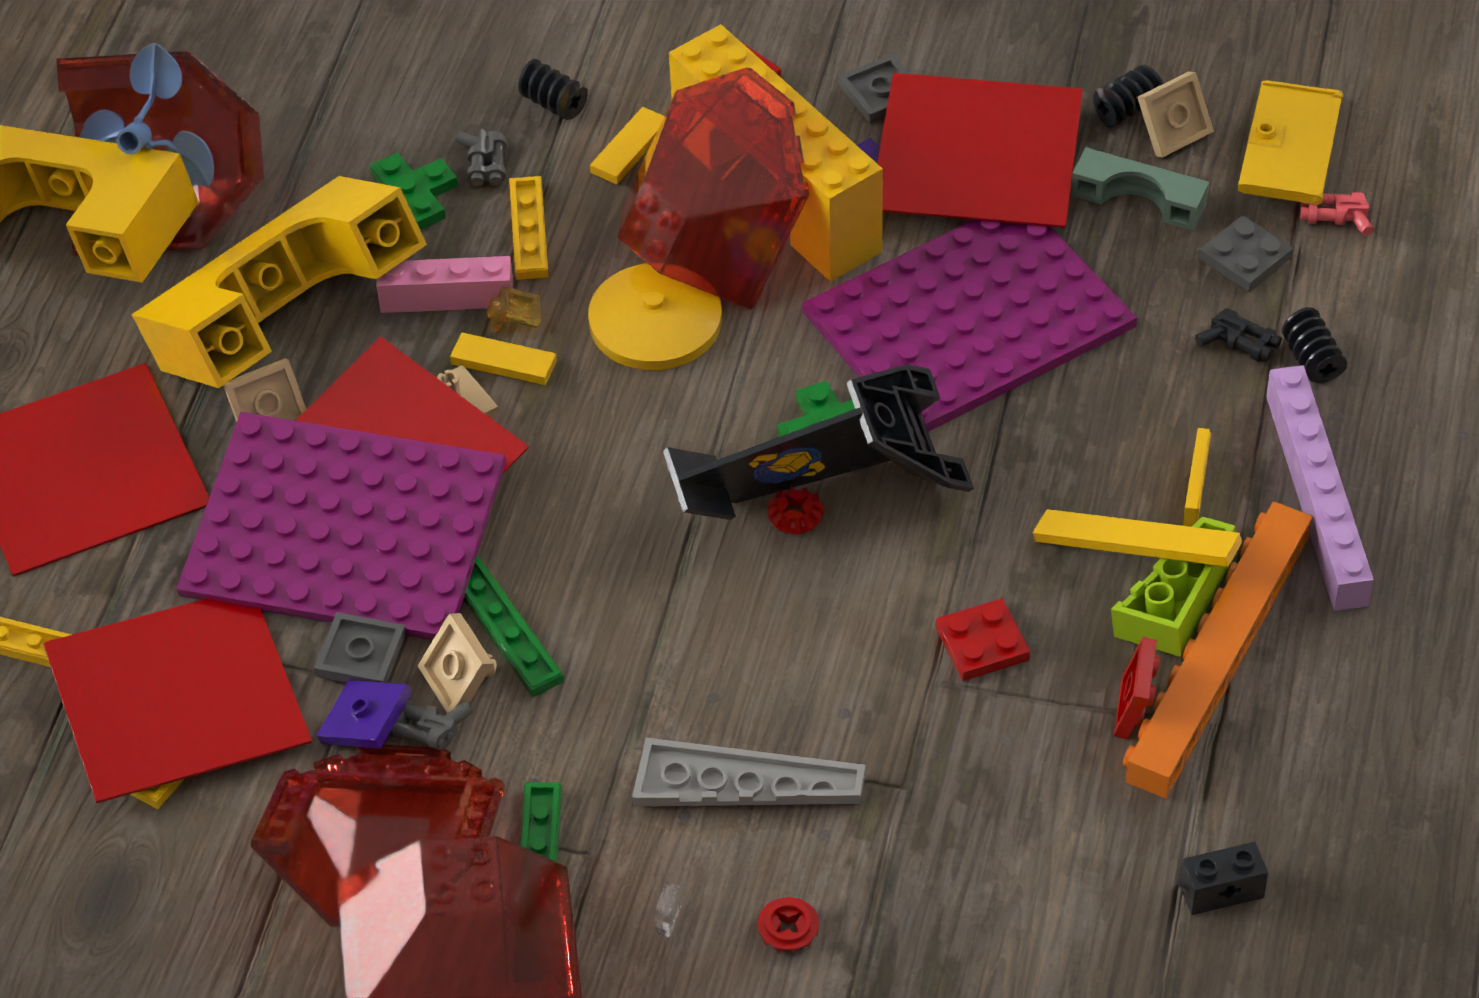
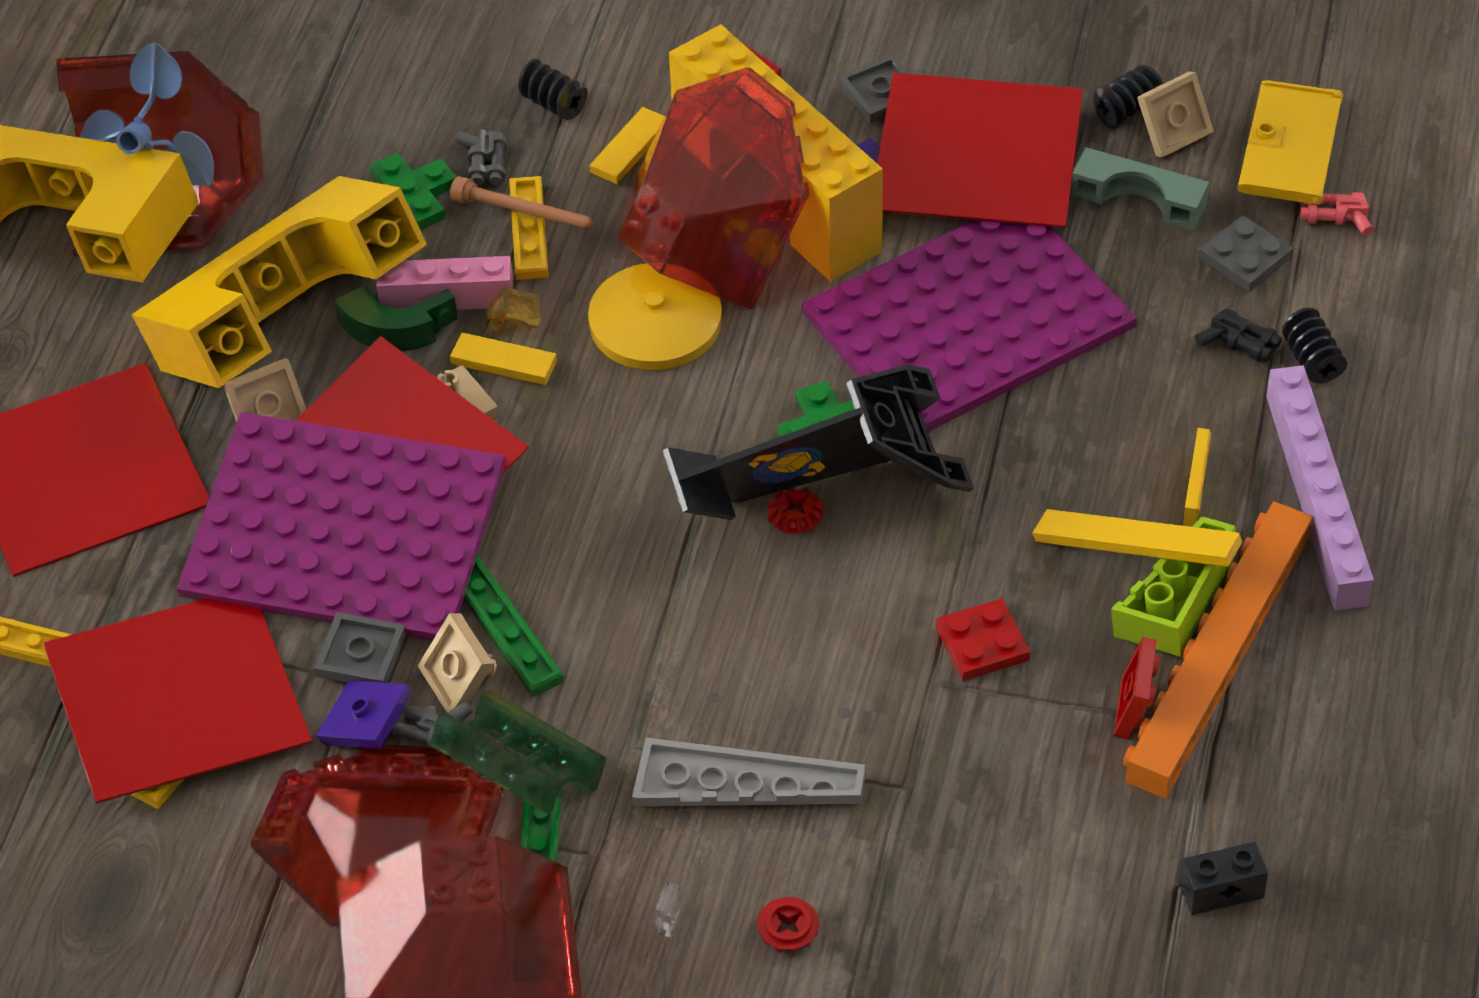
none -> dark green arch [334,286,458,351]
none -> clear green fence [430,690,607,814]
none -> nougat piece [450,176,593,229]

